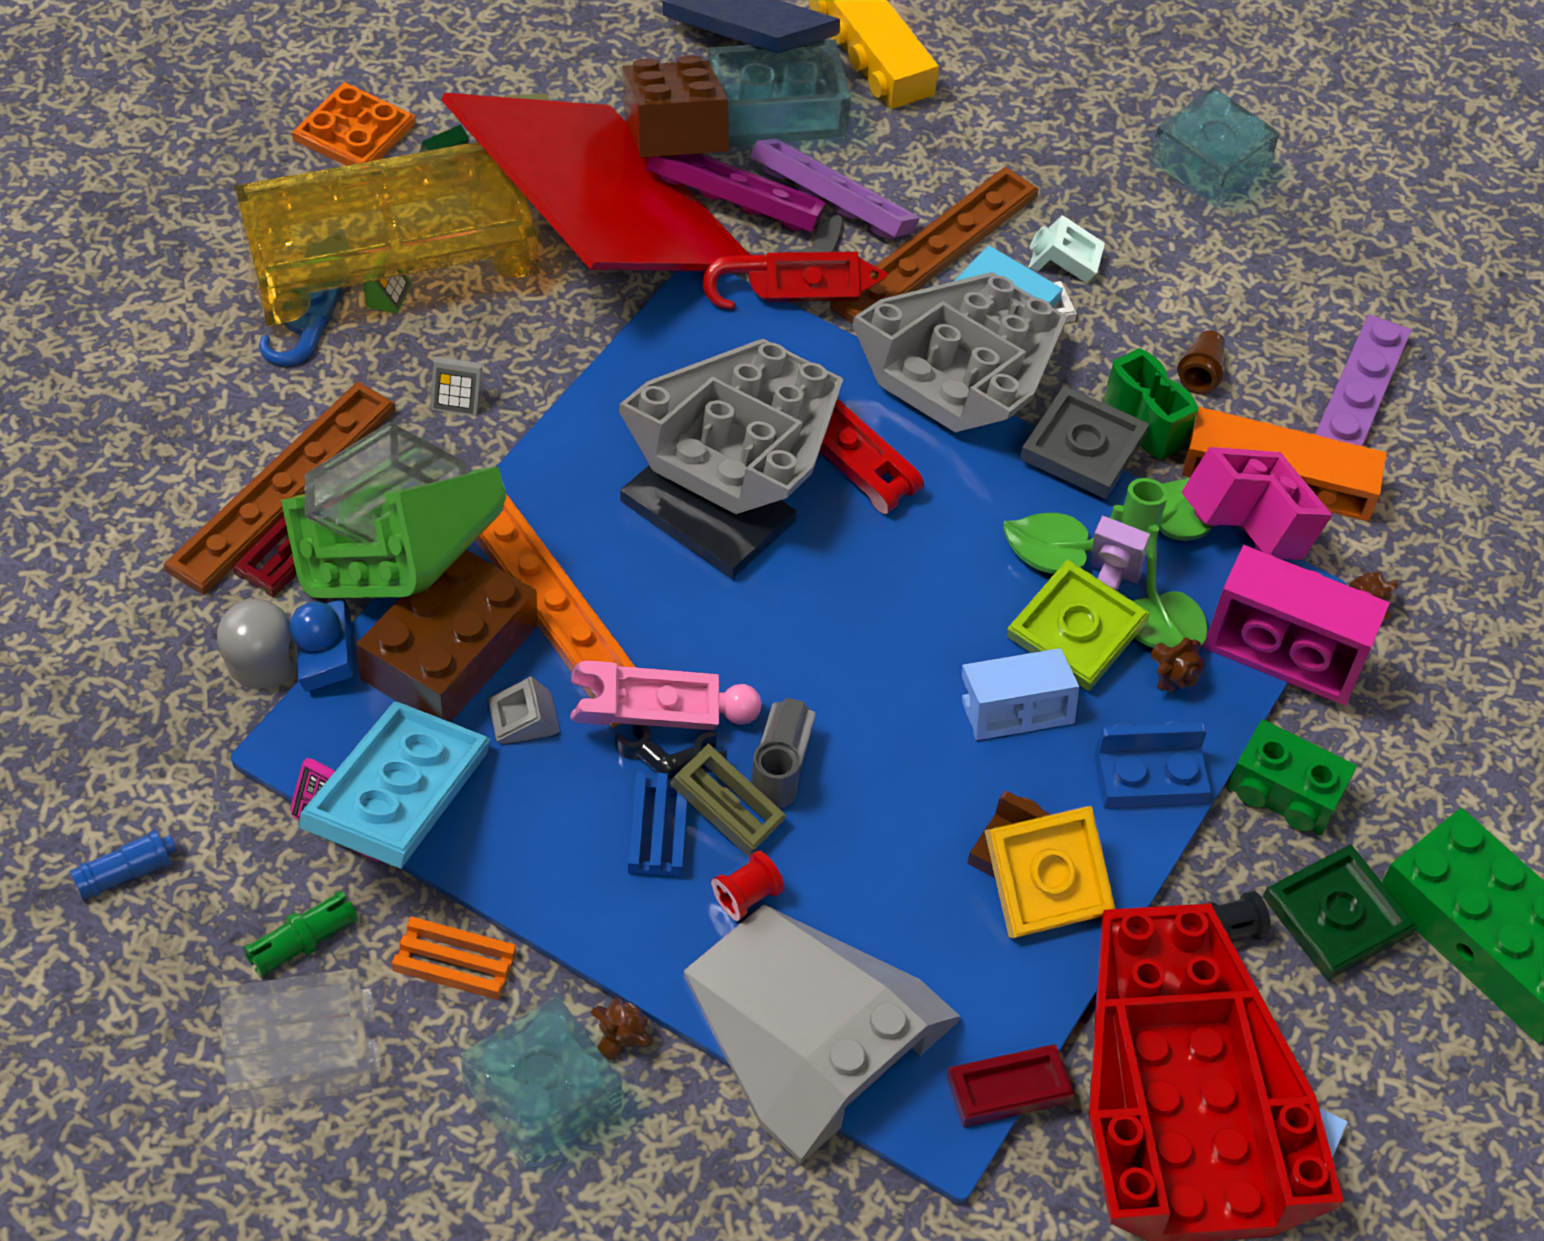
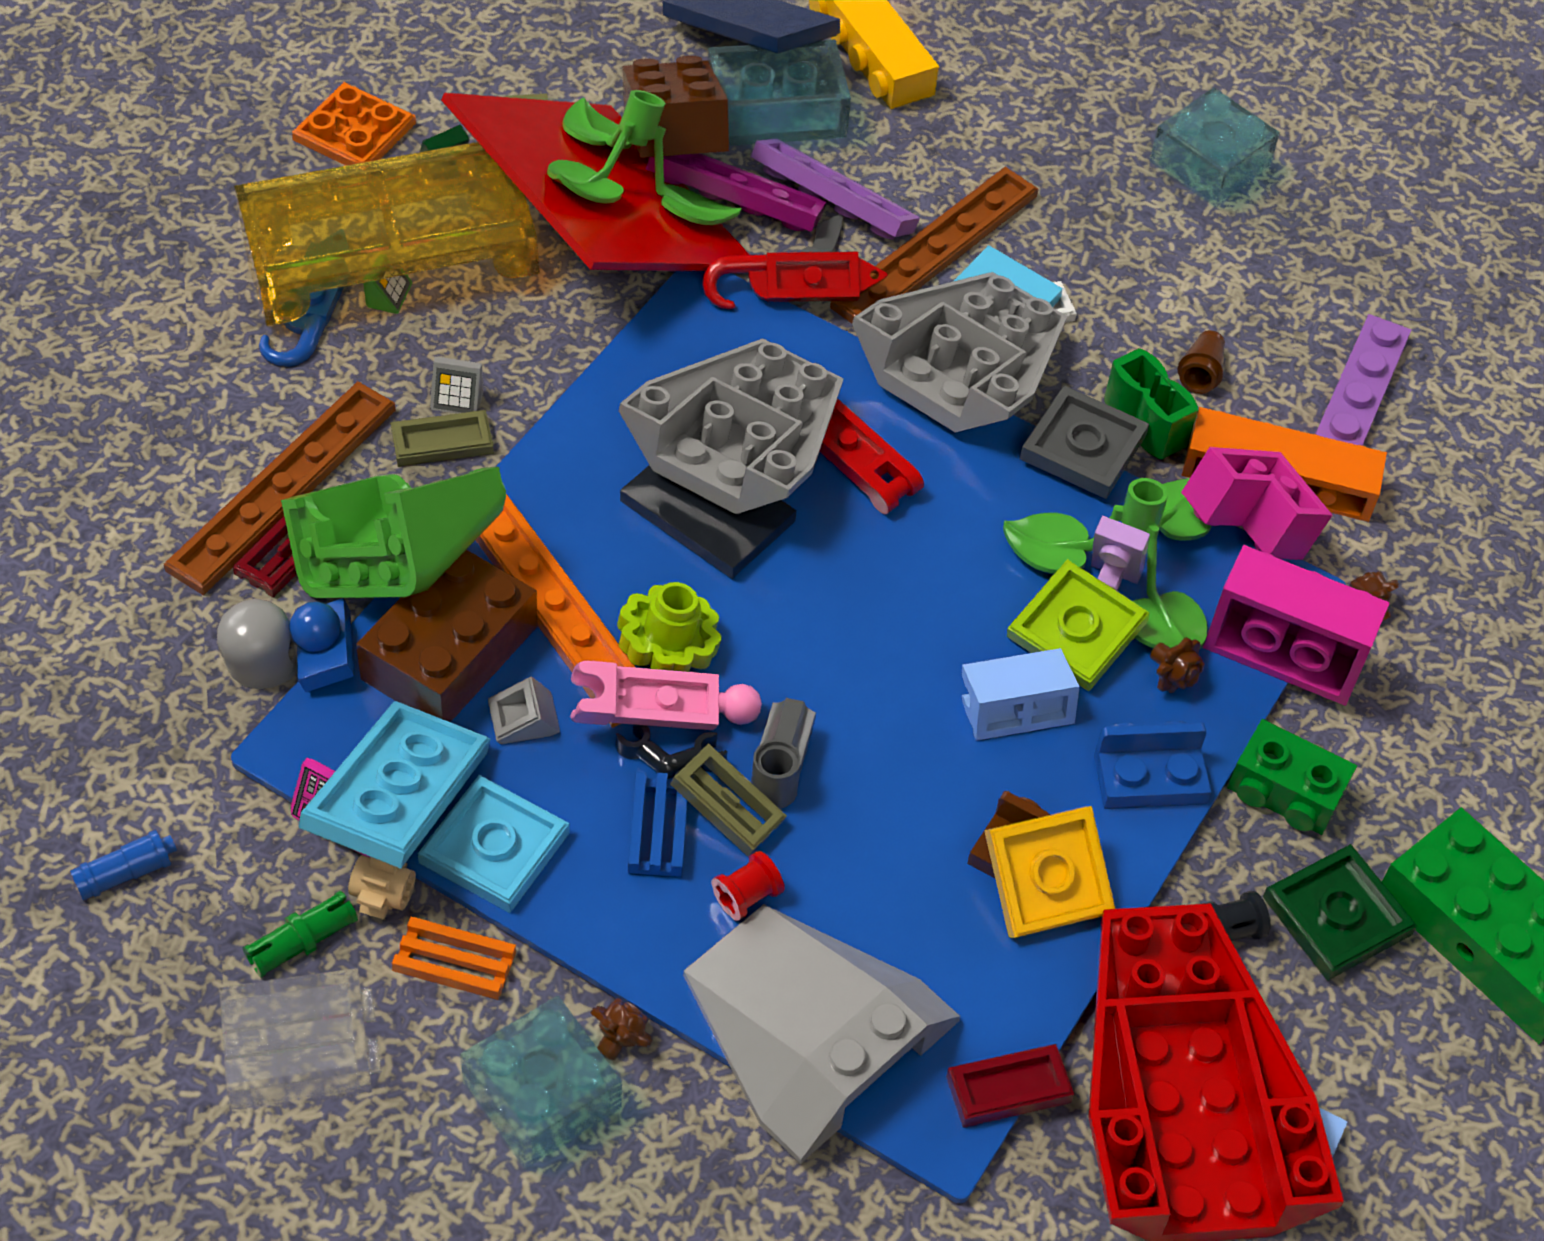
clear brick [305,422,466,543] -> none
light aqua bracket [1029,215,1105,283] -> none
none -> tan gear [348,855,416,920]
none -> olive tile [390,410,494,467]
none -> medium azure tile [418,775,570,913]
none -> bright green plant [547,90,742,225]
none -> lime plant [617,582,721,672]

